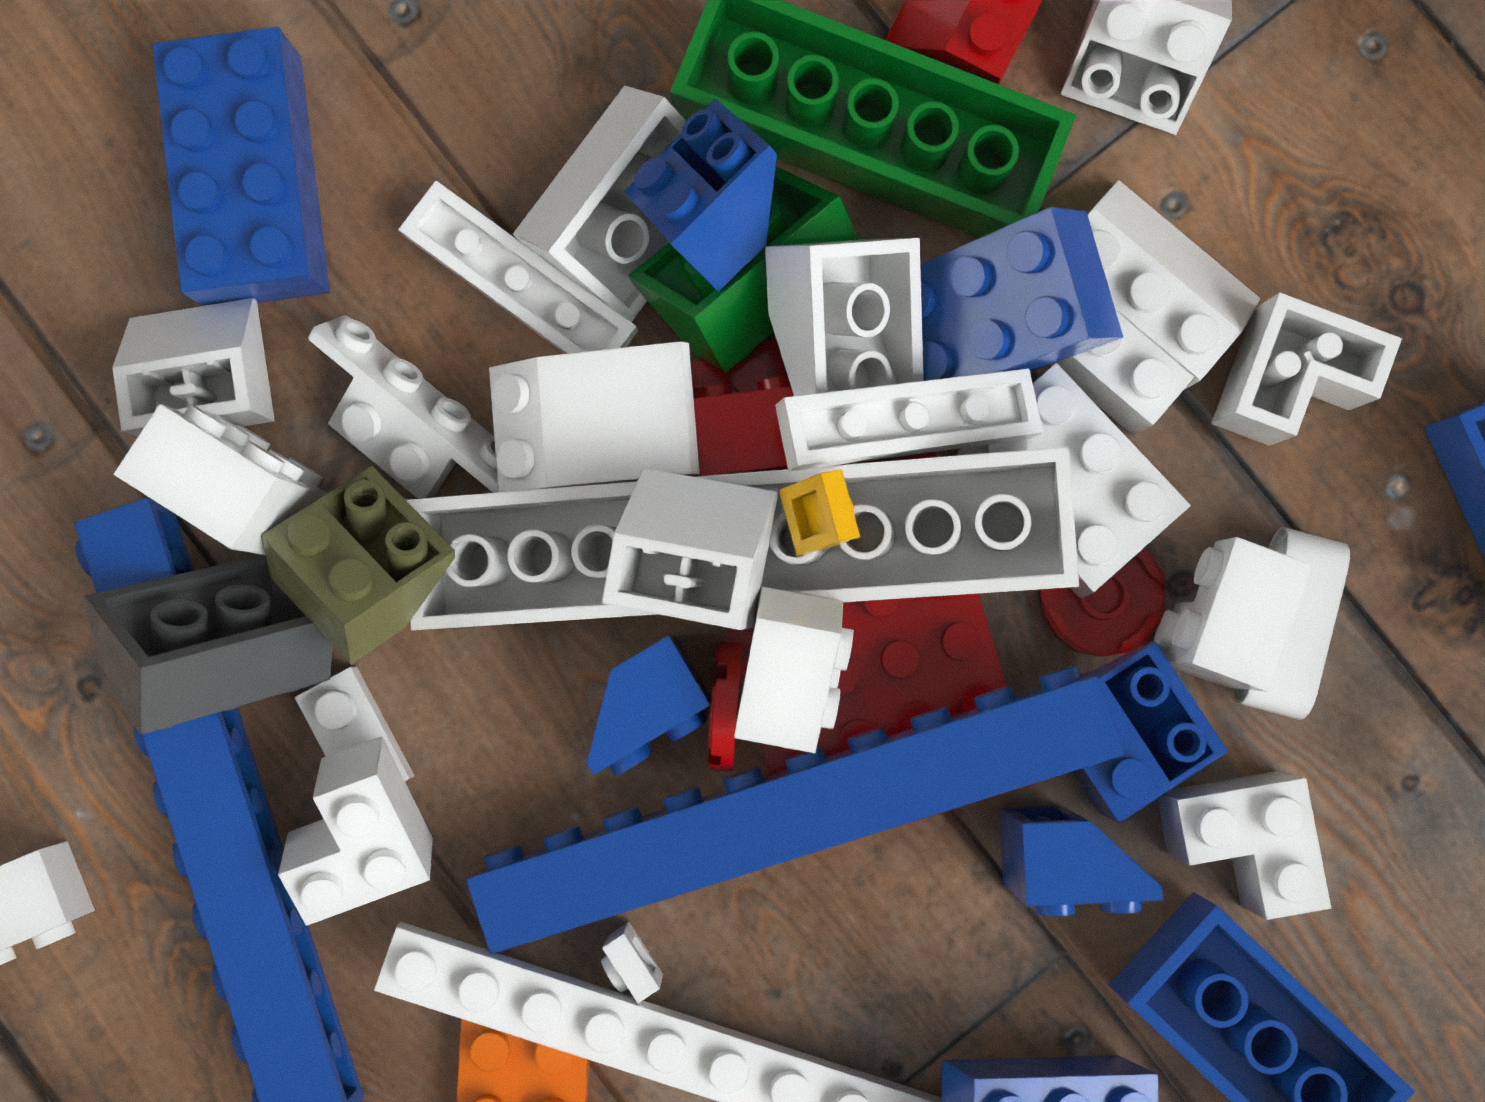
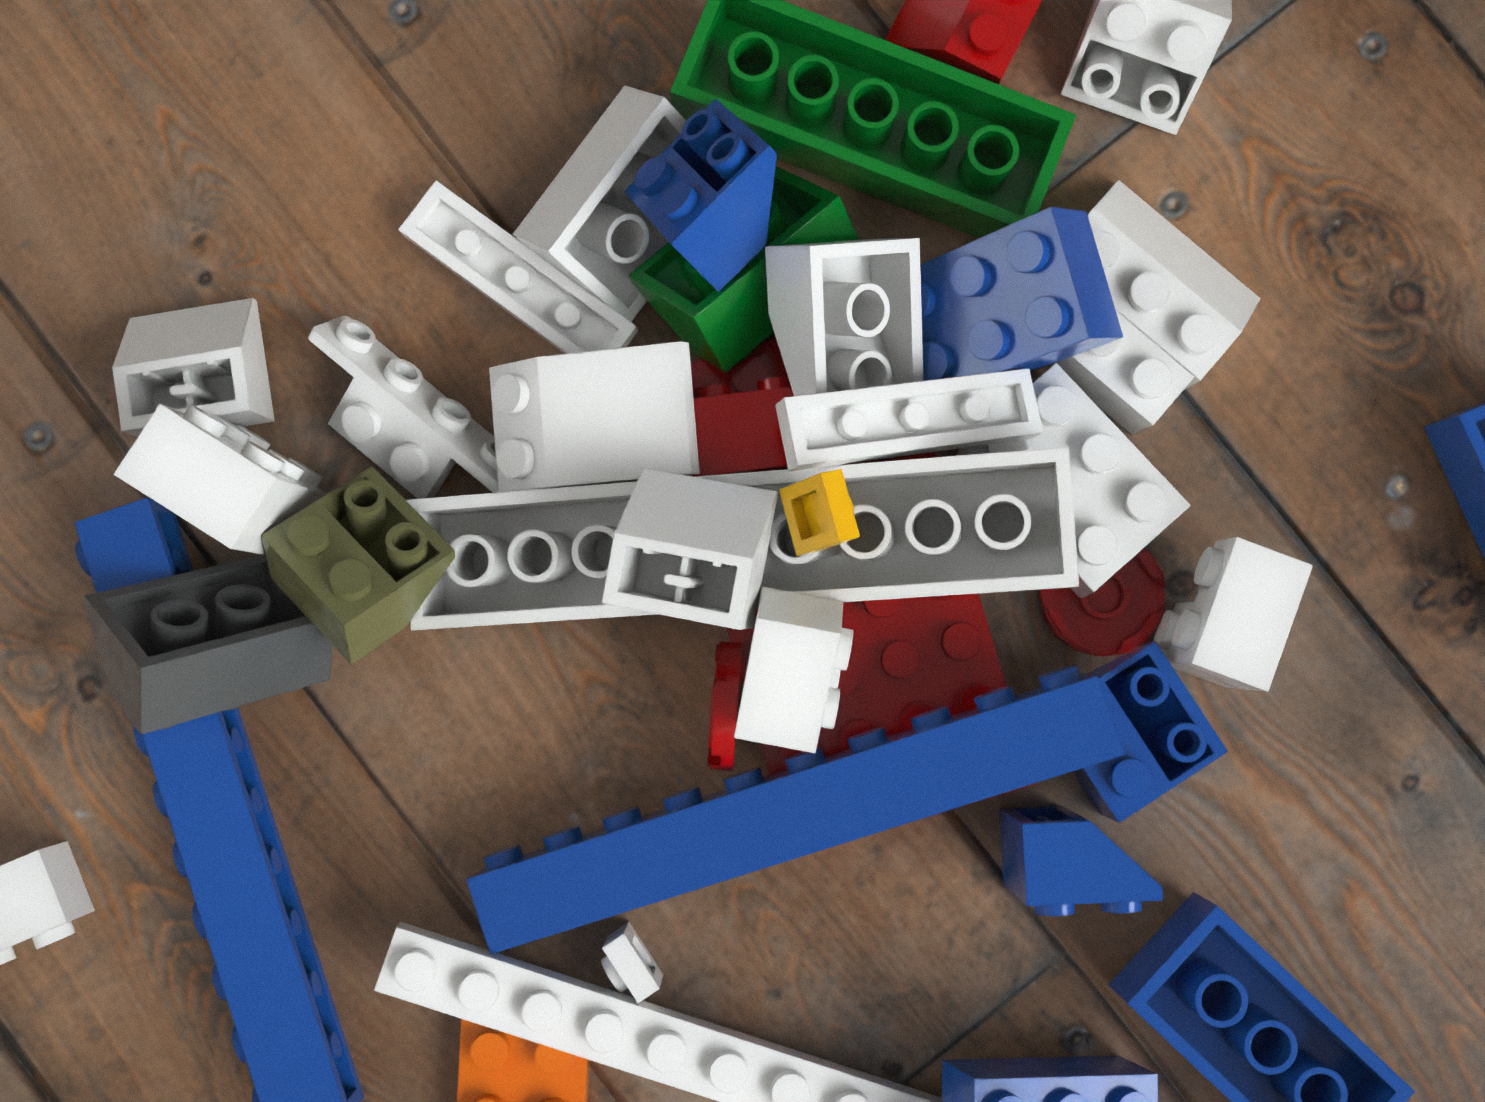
blue brick [152,26,330,306] -> none
white brick [278,736,433,926] -> none
white plate [295,666,415,781] -> none
blue slope [586,635,711,777] -> none
white brick [1157,771,1331,920] -> none
white brick [1211,292,1402,446] -> none
white beam [1234,527,1350,720] -> none

